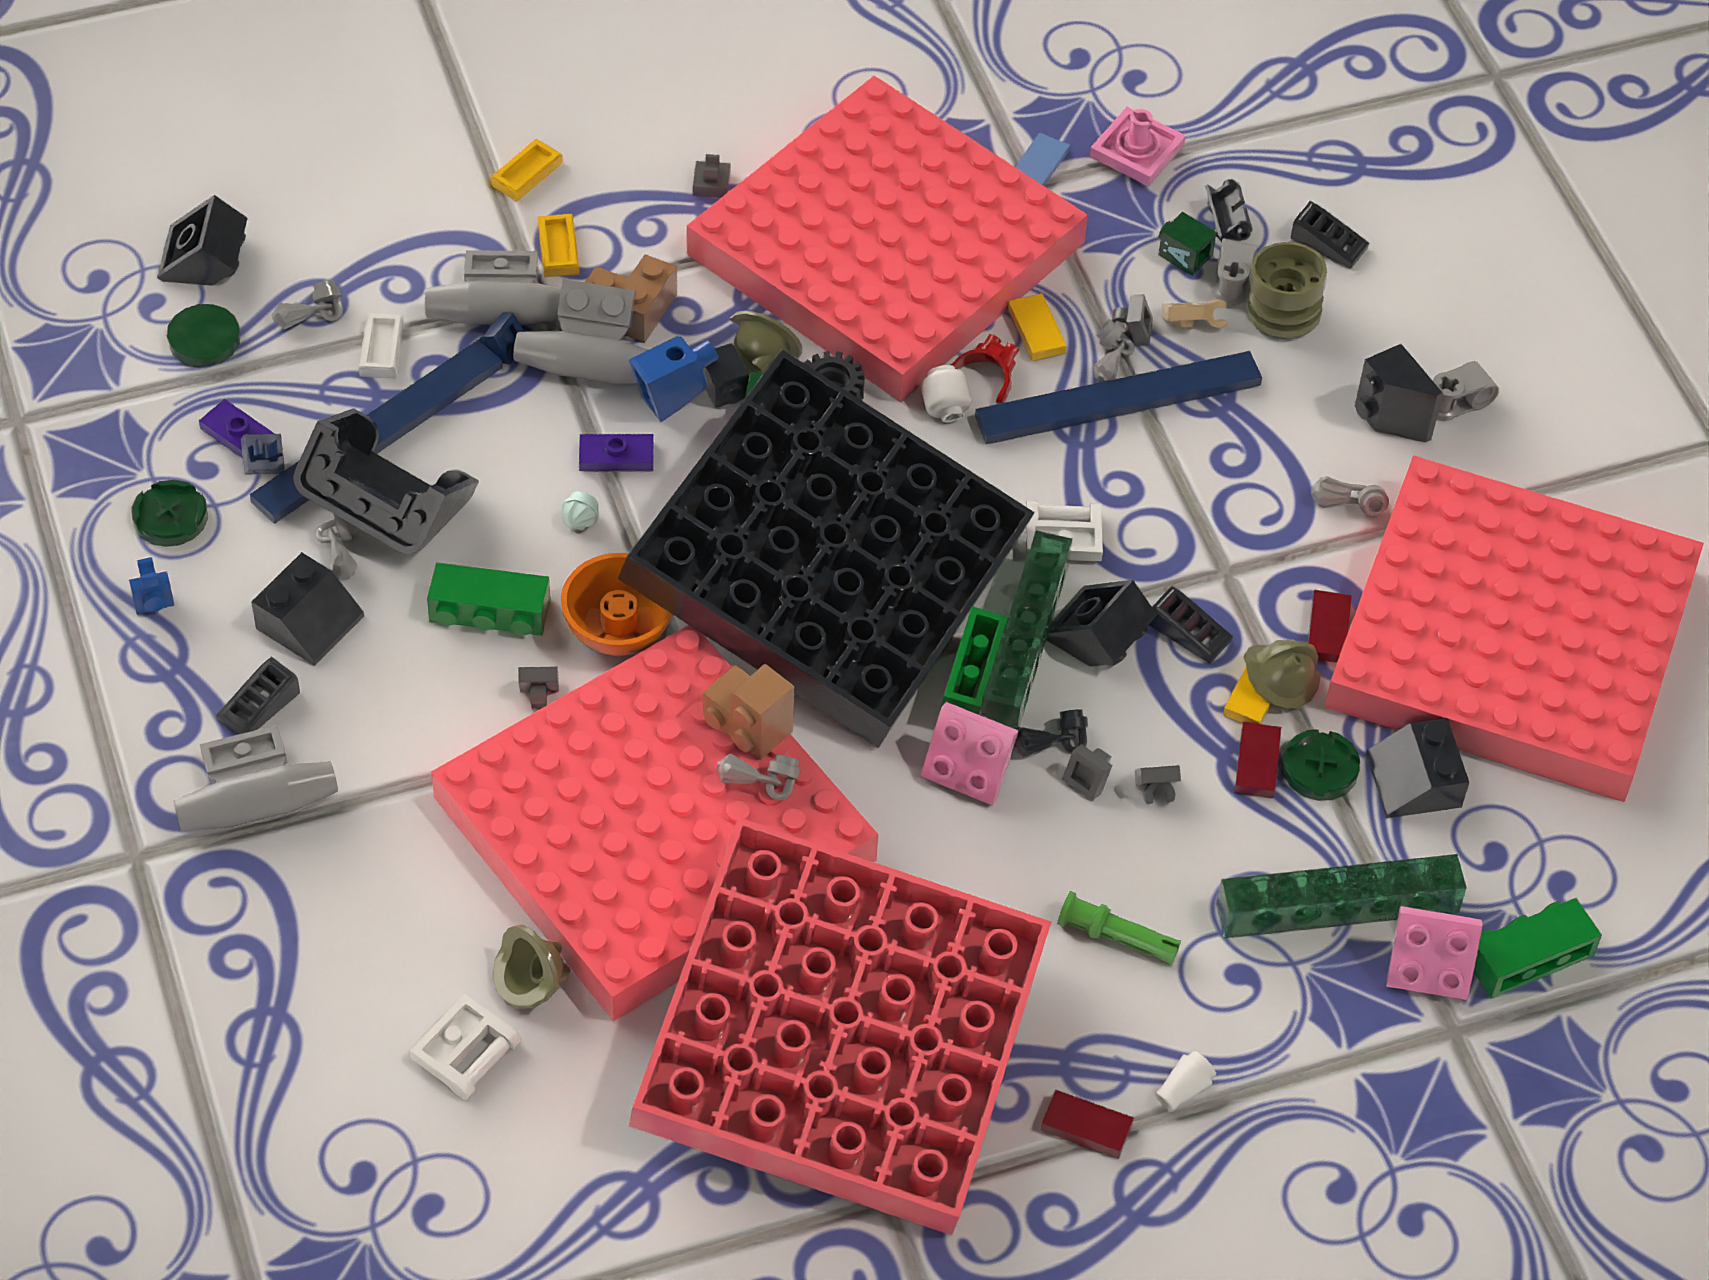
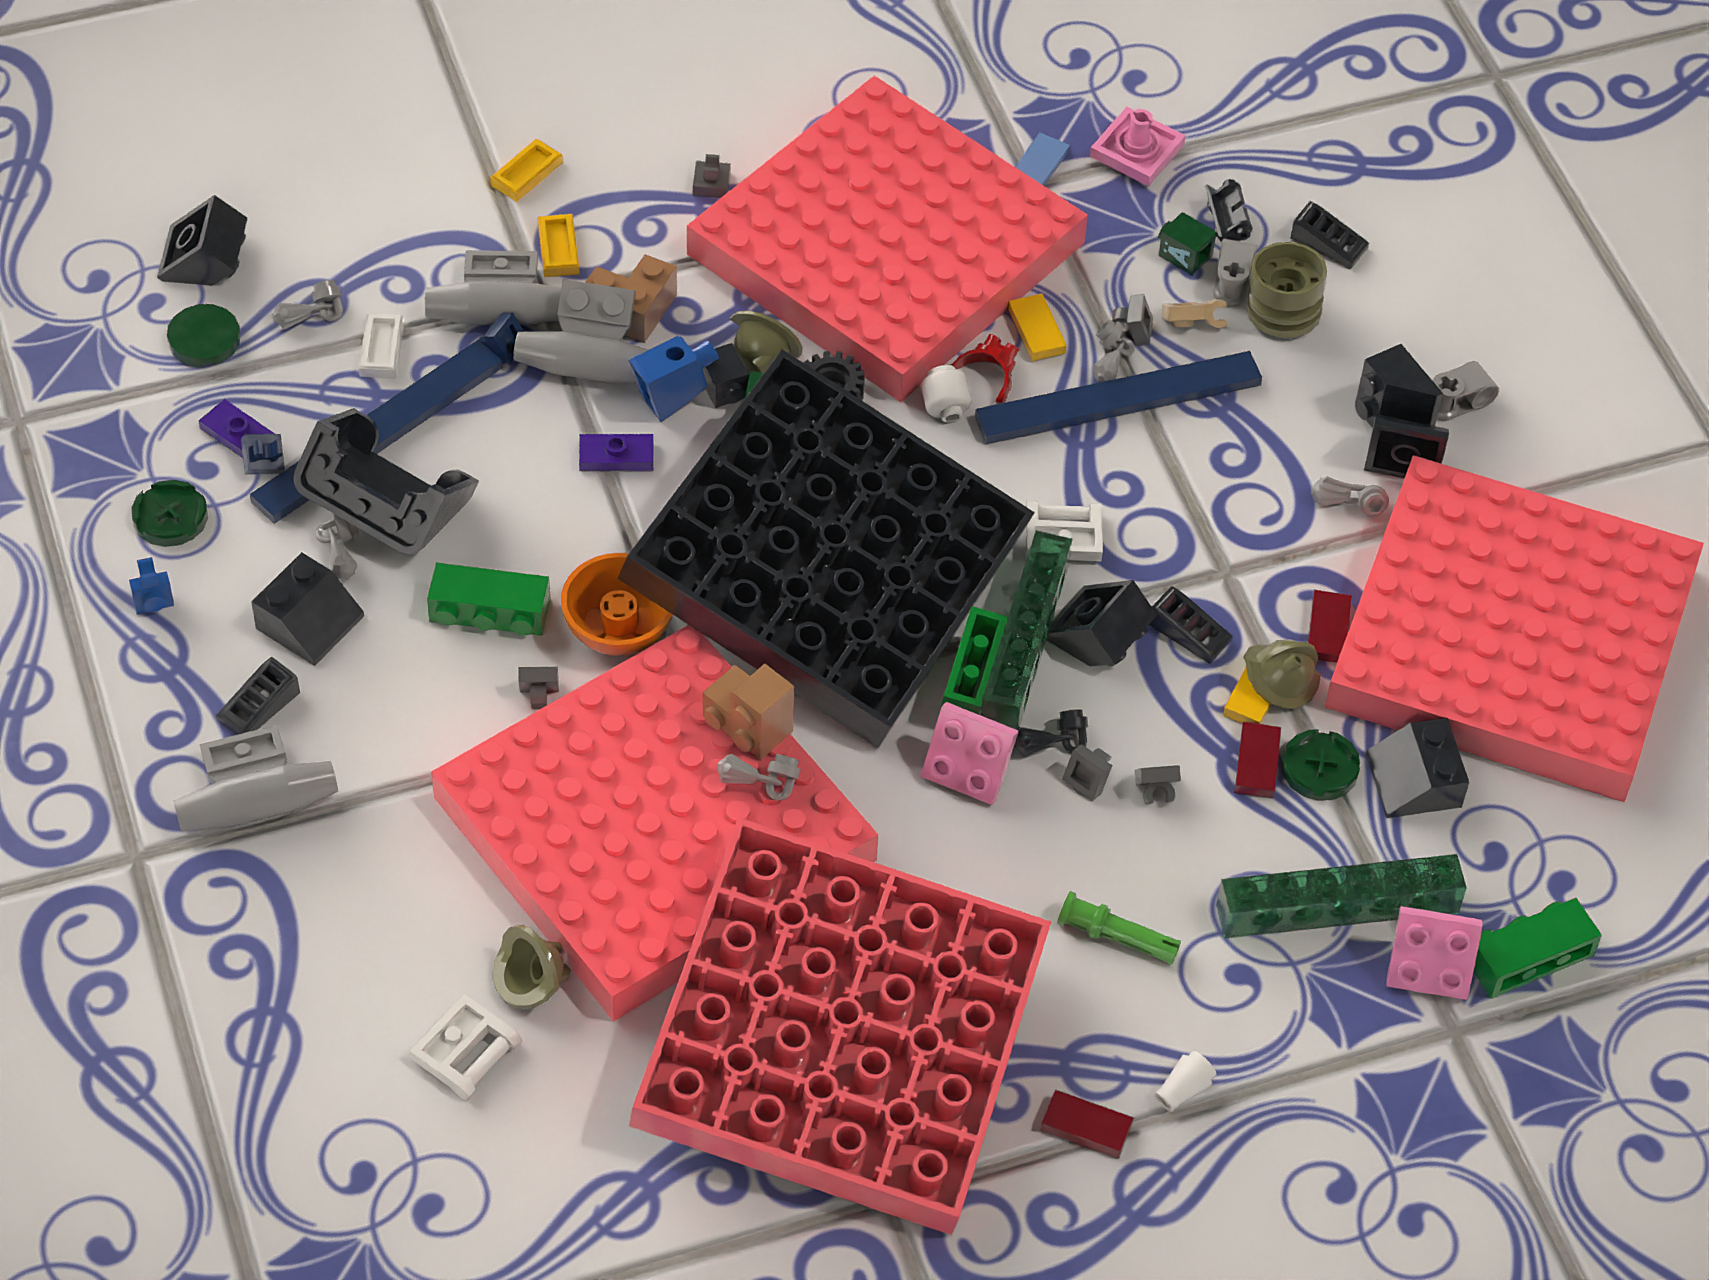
light aqua plate [562,492,599,531] -> none
none -> black slope [1364,414,1449,479]

